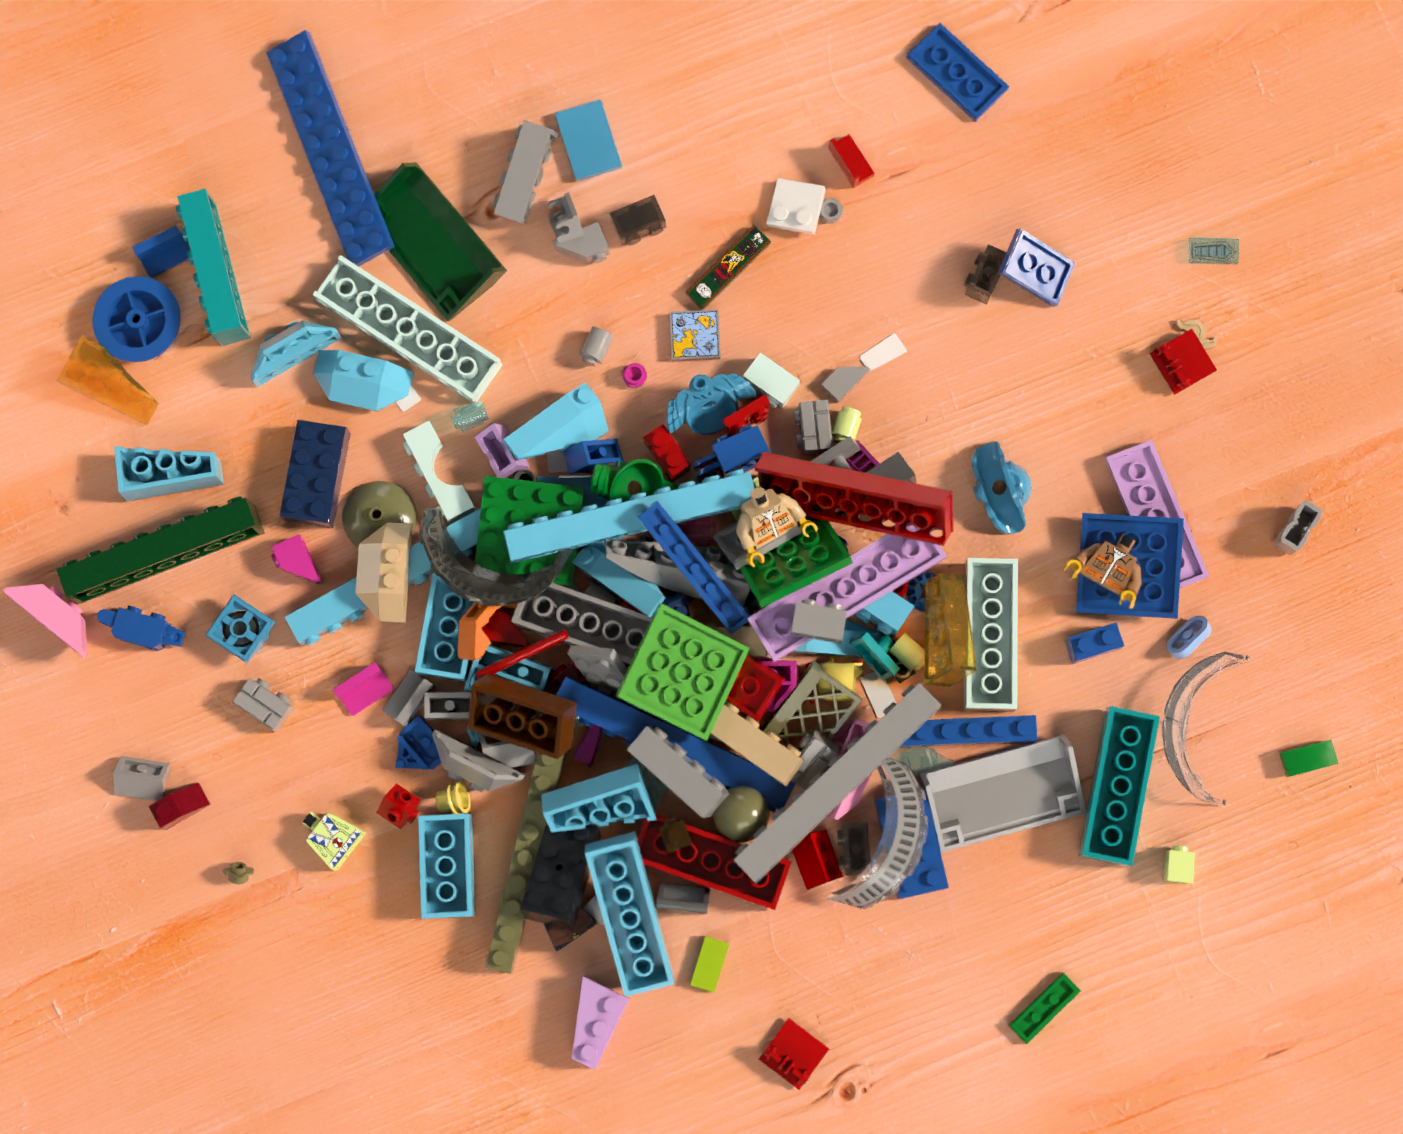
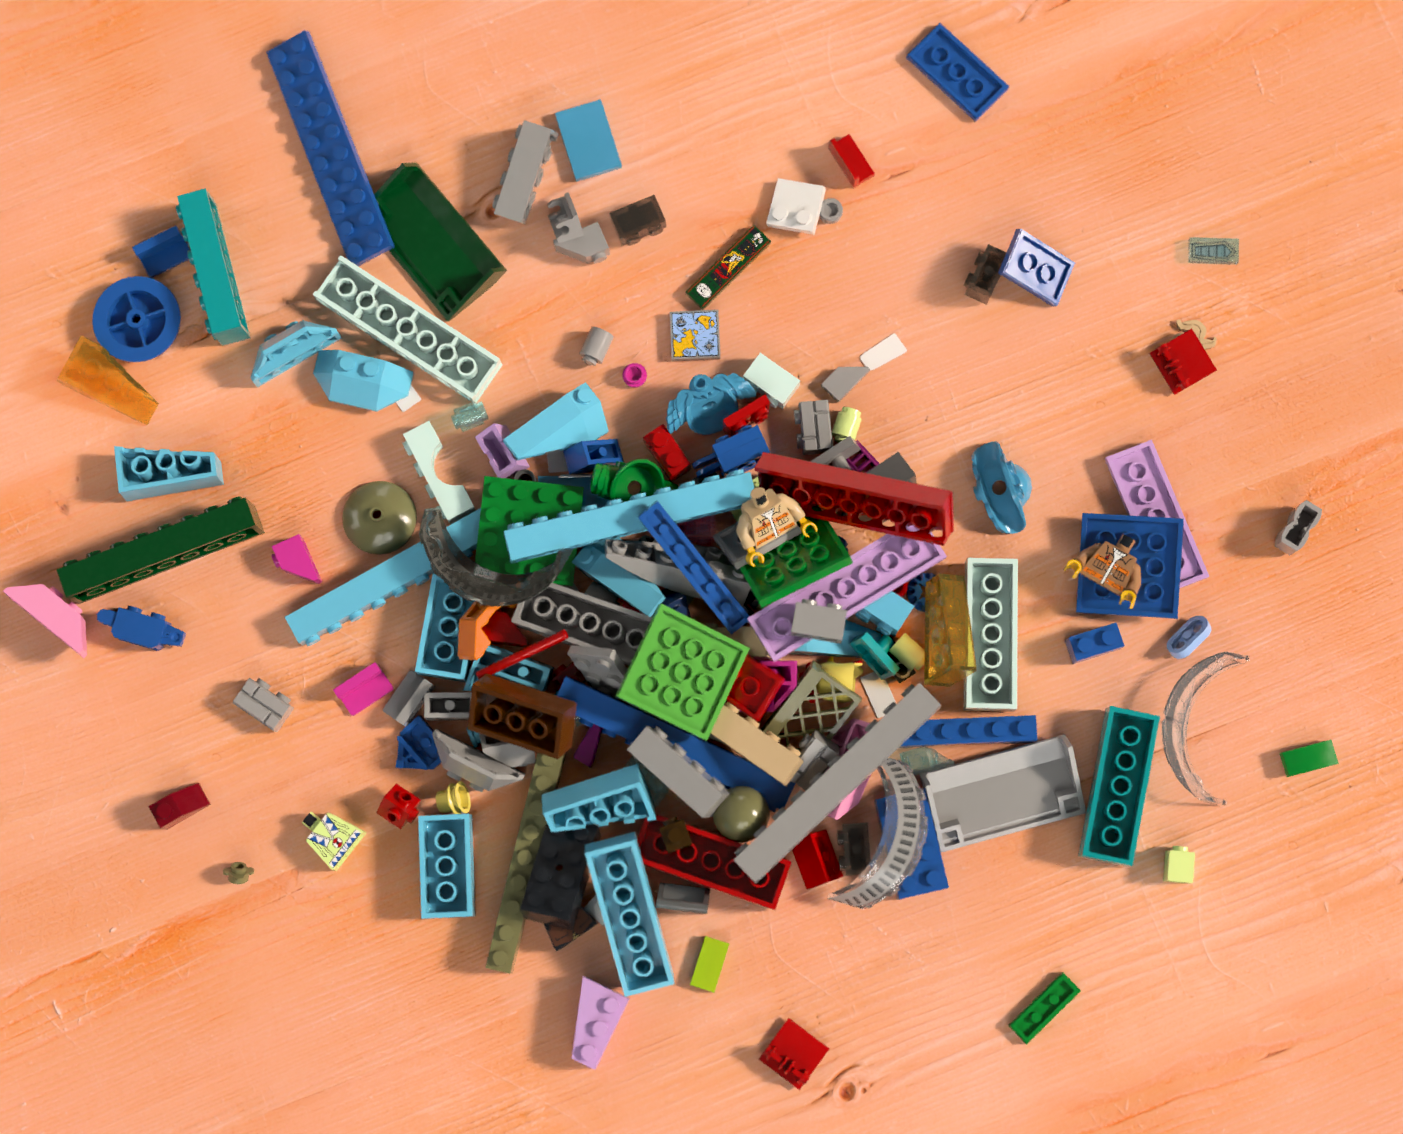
light grey panel [113,756,170,801] -> none
dark azure piece [205,594,276,664] -> none
dark blue brick [280,420,351,528] -> none
tan wedge [355,523,413,623] -> none

